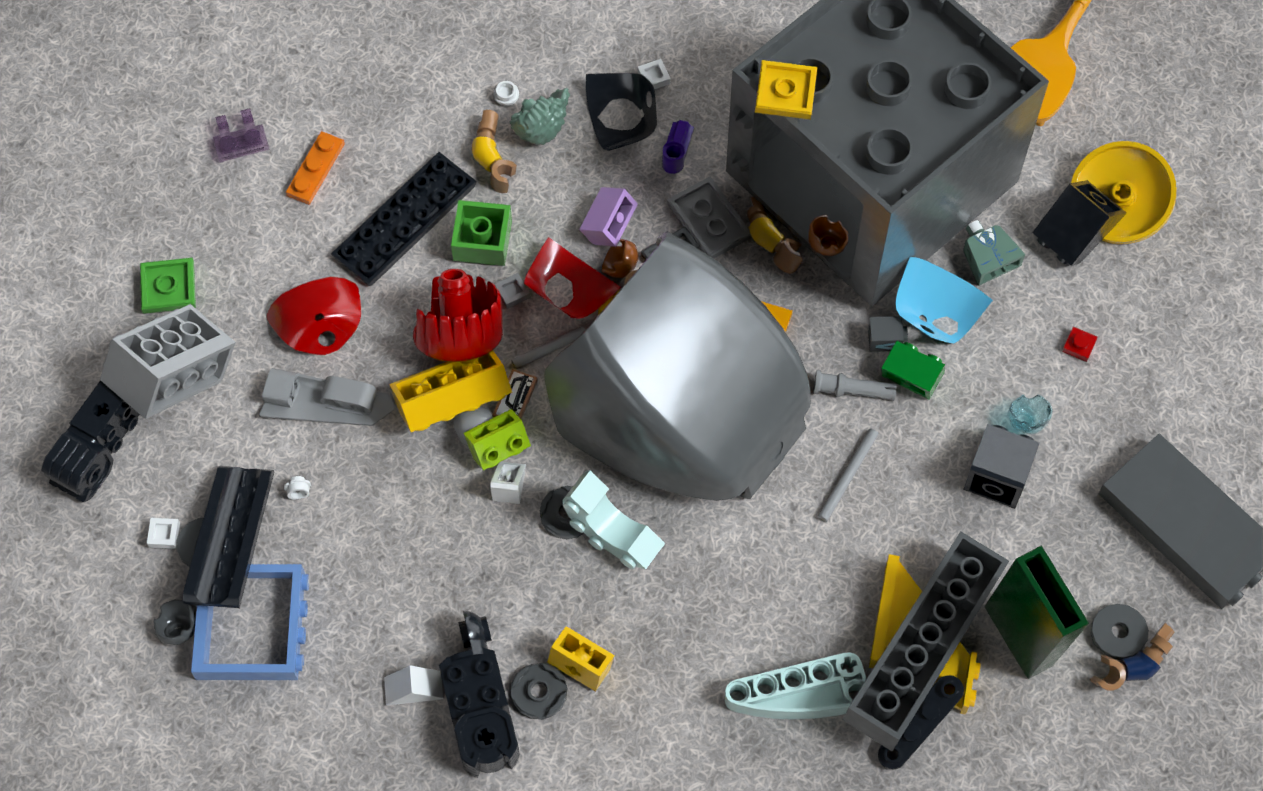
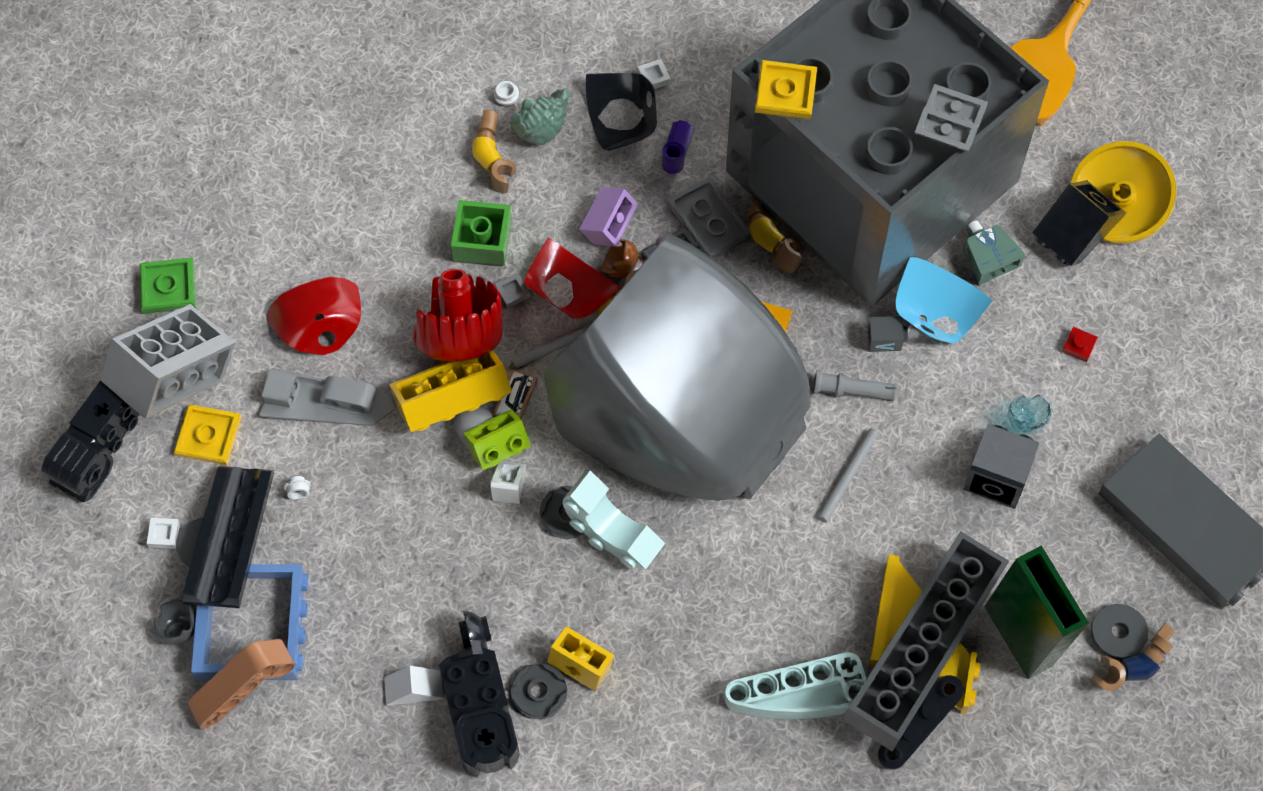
clear purple plate [213,108,270,162] -> none
orange plate [286,131,345,205] -> none
black plate [331,152,477,286] -> none
dark orange hair [808,215,849,256] -> none
green brick [881,341,945,400] -> none
none -> yellow tile [174,404,242,465]
none -> nougat beam [187,639,296,729]
none -> light grey slope [915,84,988,152]

